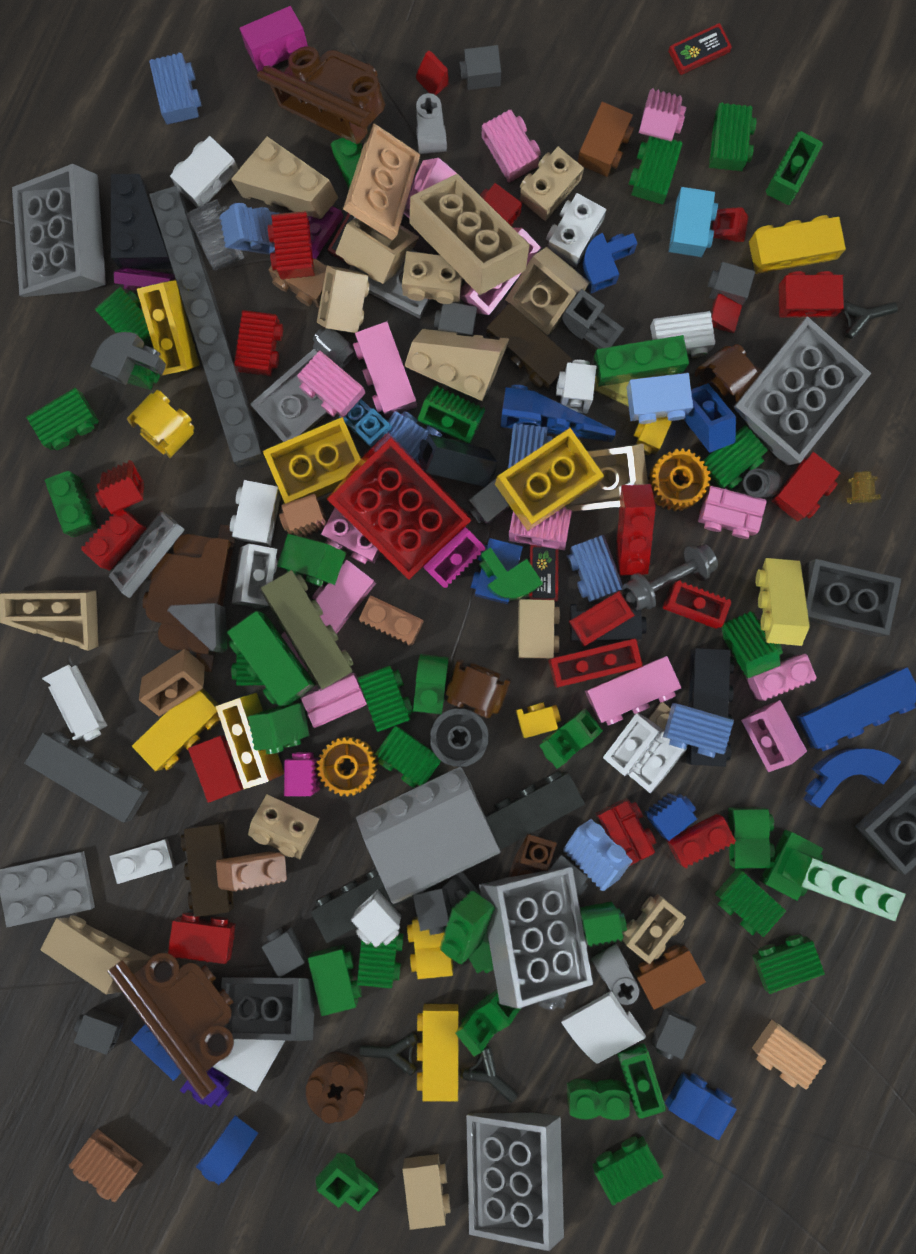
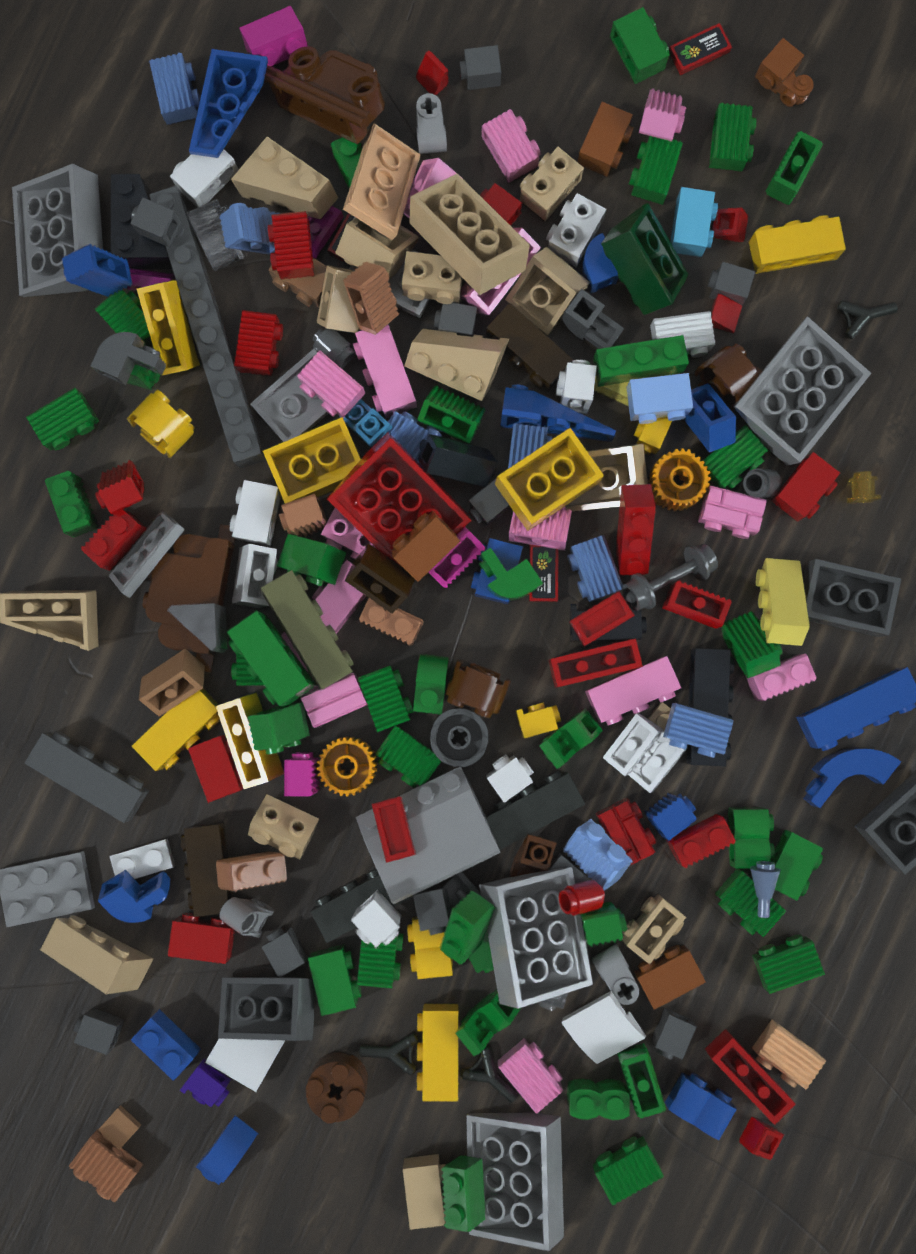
white window [42,665,107,742] -> none
reddish brown brick [107,953,234,1099] -> none
green brick [316,1153,379,1212] -> none
tan brick [518,600,560,659] -> none
bright pink brick [741,700,807,772] -> none
red brick [779,271,844,318] -> none
brick [782,849,906,921] -> none
none -> blue brick [62,243,132,297]
none -> blue brick [98,870,171,923]
none -> medium nougat tile [98,1105,141,1150]
none -> dark grey brick [130,197,182,247]
none -> blue wedge [189,49,268,158]
none -> light grey piece [219,897,274,938]
none -> nougat brick [343,262,399,335]
none -> dark brown brick [345,544,415,614]
none -> red tile [372,796,416,863]
none -> dark orange brick [391,511,460,582]
none -> green brick [441,1155,485,1232]
none -> white brick [486,754,534,803]
none -> bright pink brick [498,1038,563,1114]
none -> red brick [559,880,605,916]
none -> dark green slope [601,203,689,315]
none -> green brick [610,7,669,84]
none -> red brick [705,1029,796,1125]
none -> red slope [739,1117,784,1160]
none -> sand blue cone [750,861,781,918]
none -> dark orange brick [755,38,814,107]

